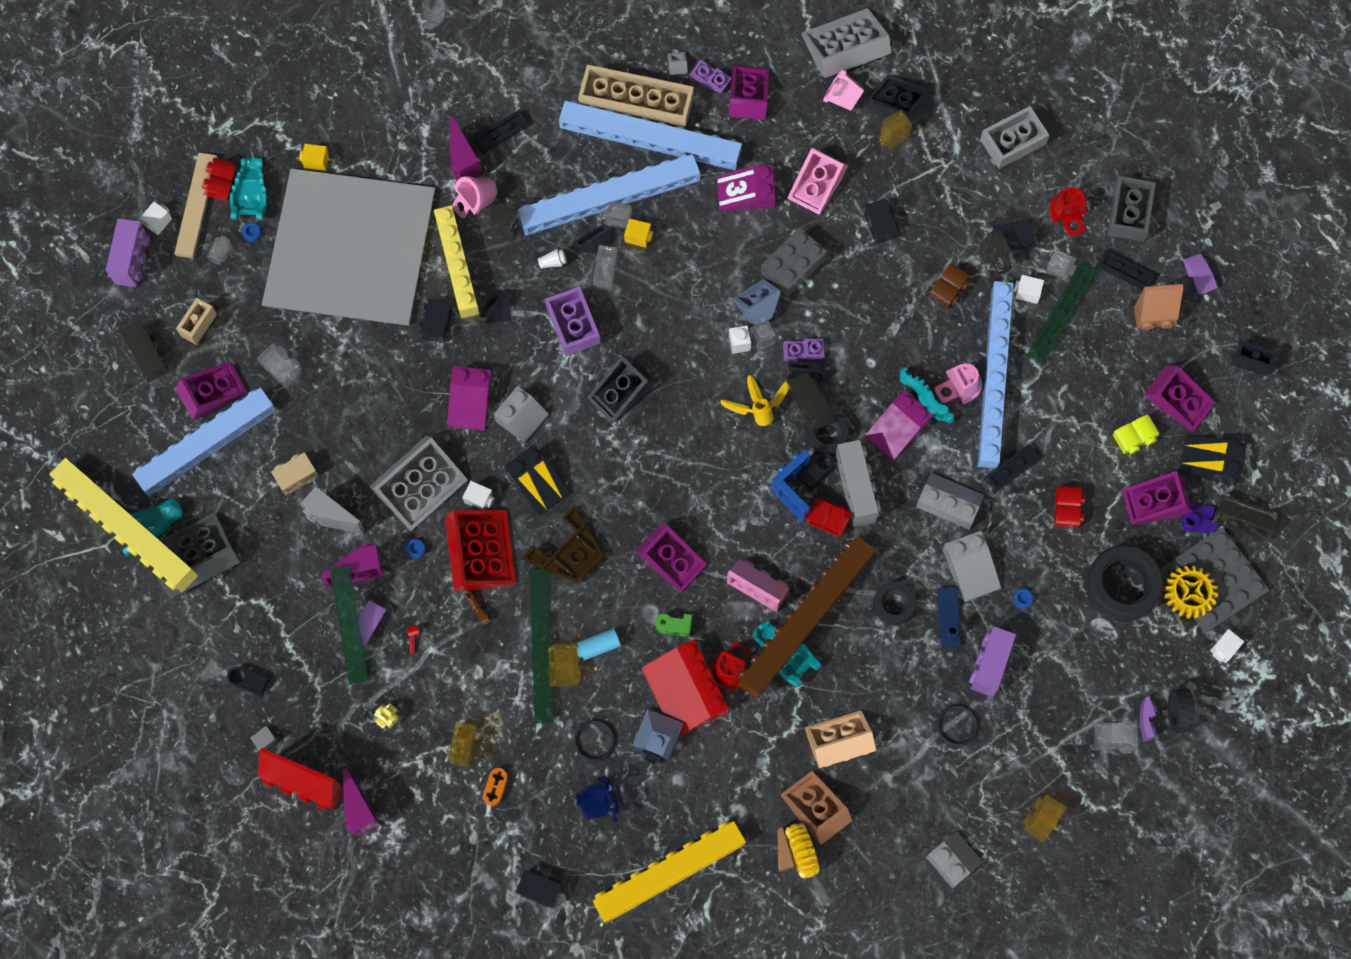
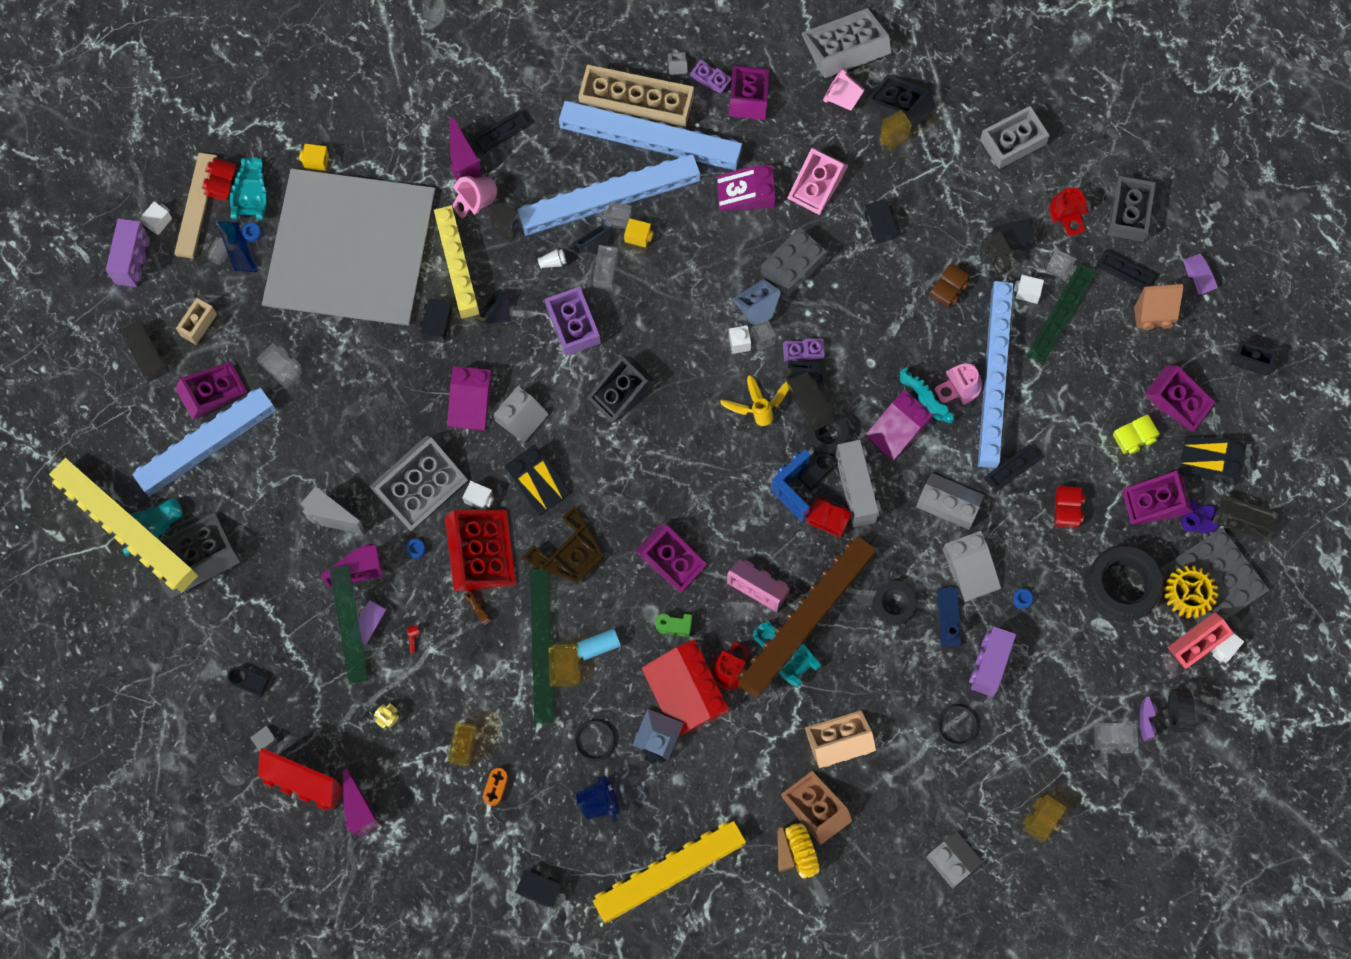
tan brick [271,452,319,496] -> none
none -> clear blue piece [216,221,257,273]
none -> coral brick [1167,612,1234,669]

